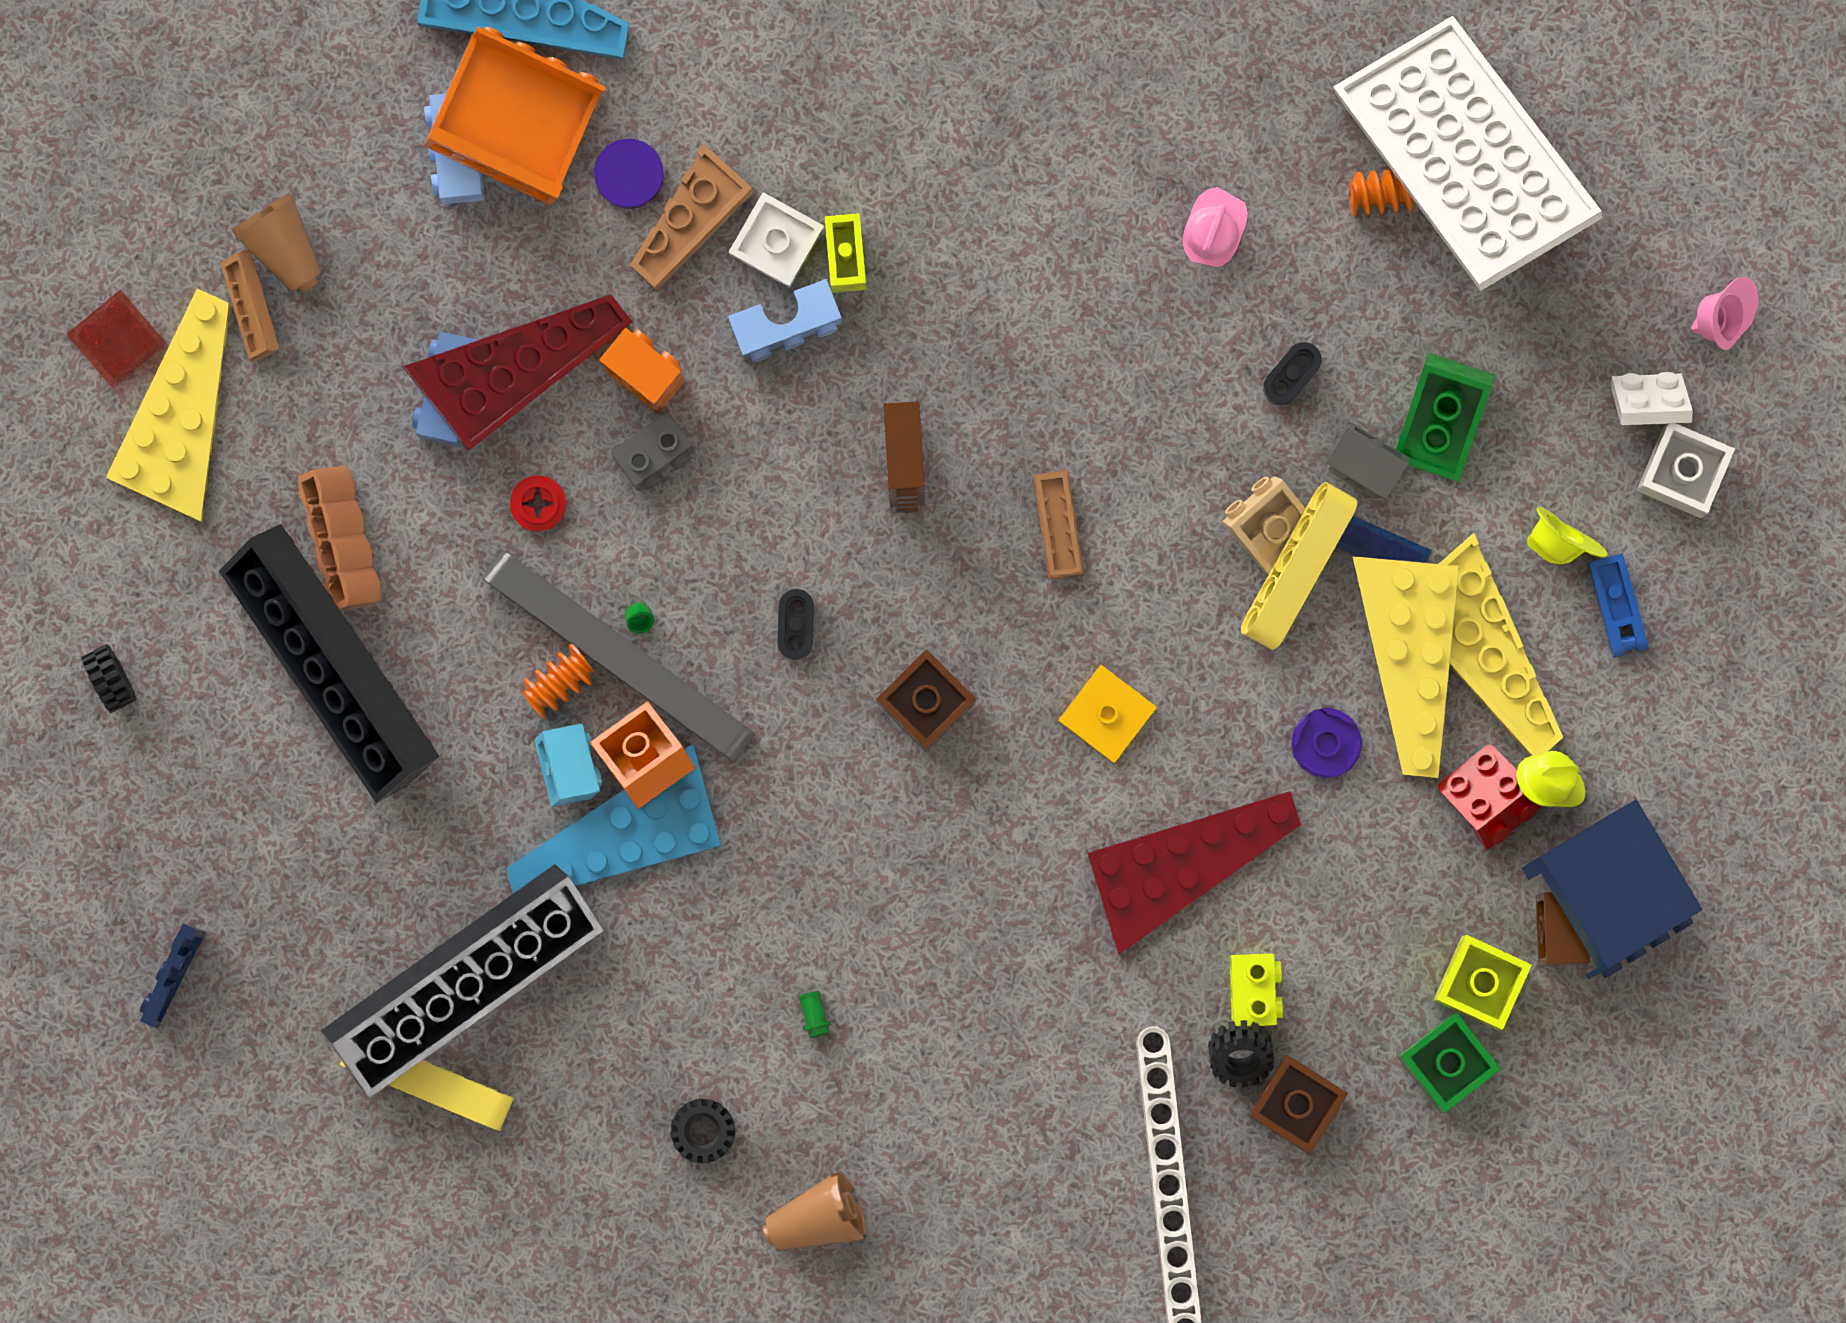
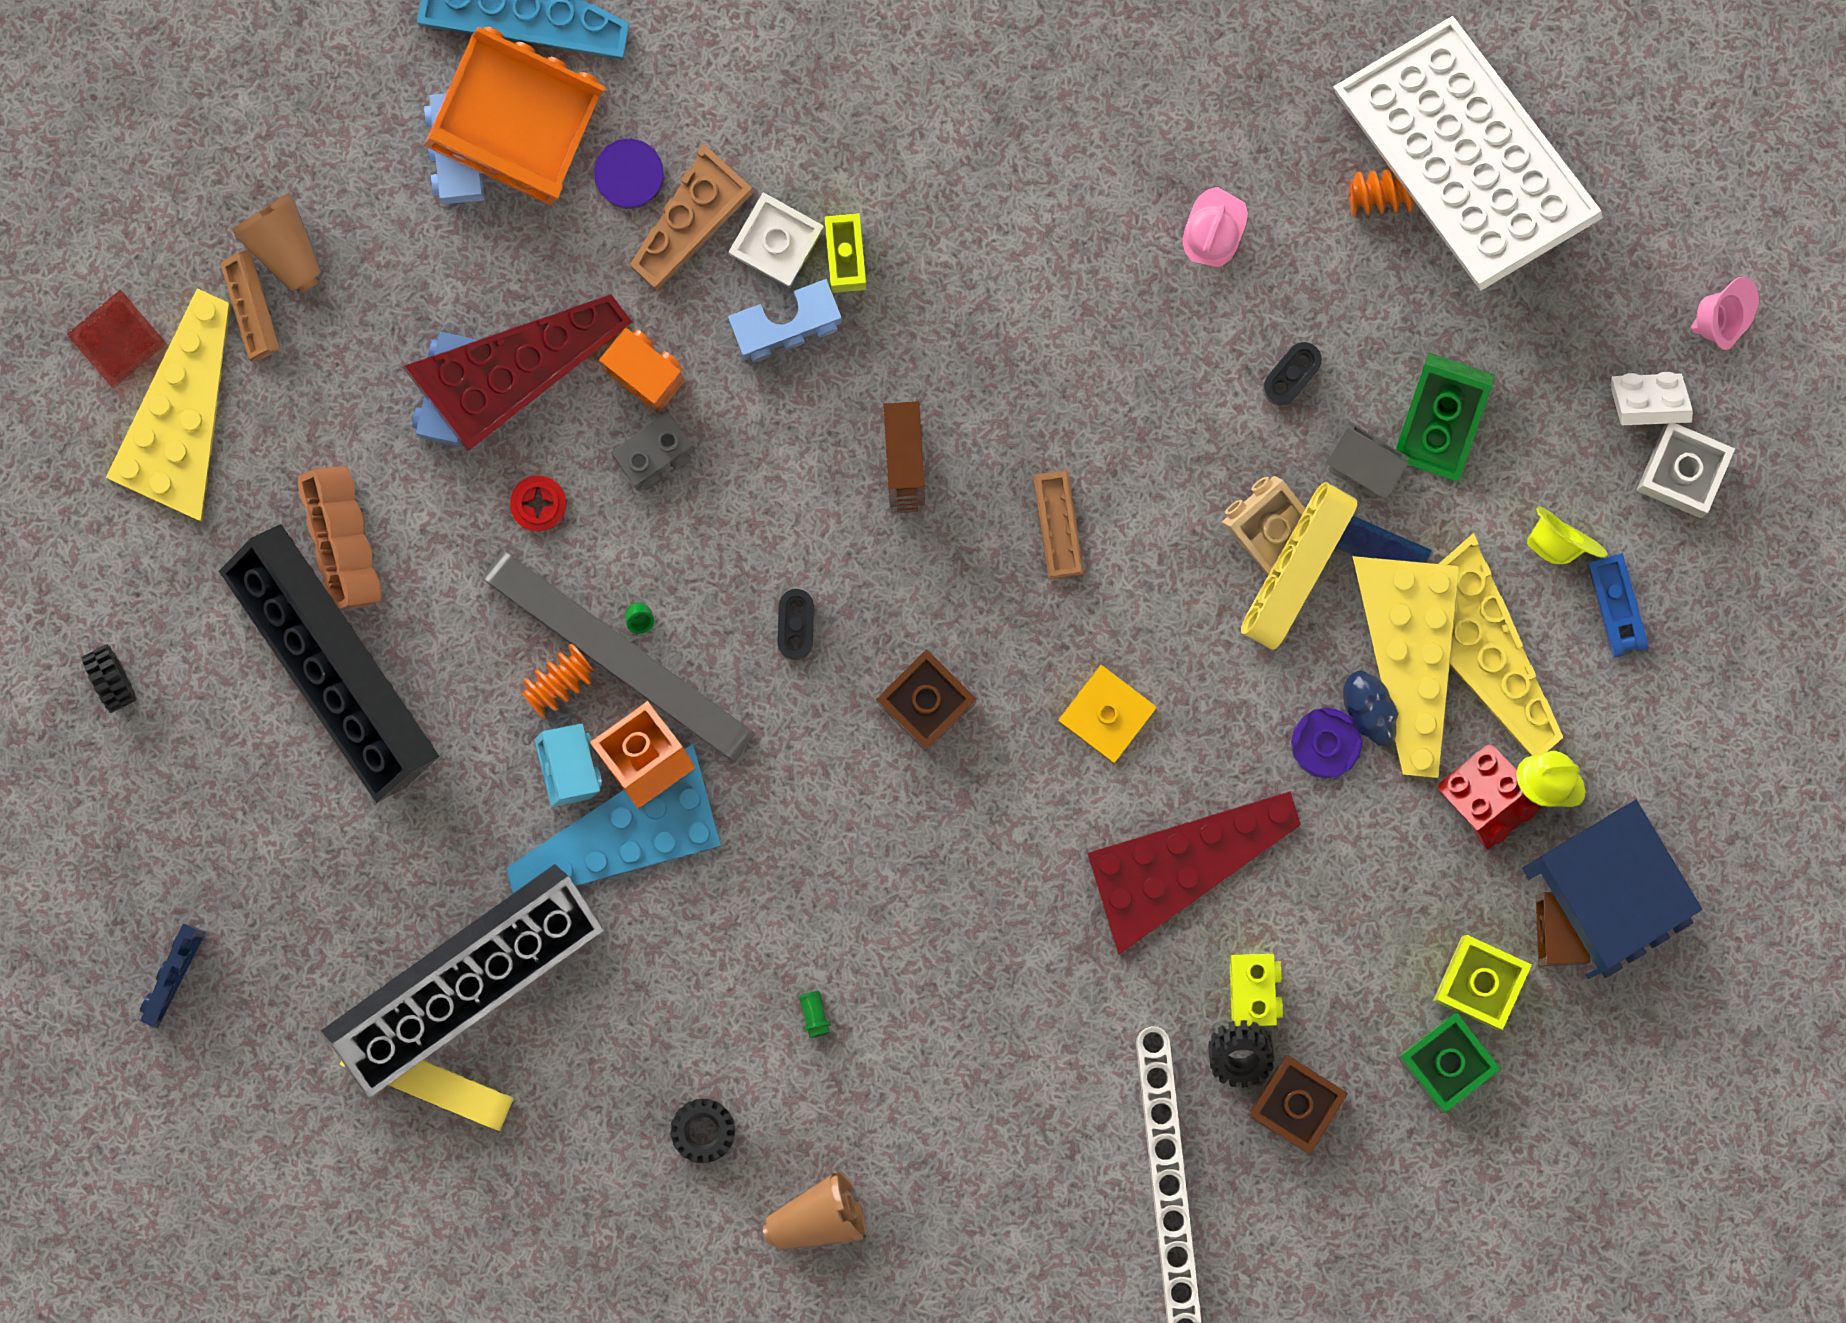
none -> dark blue arm [1343,671,1399,746]

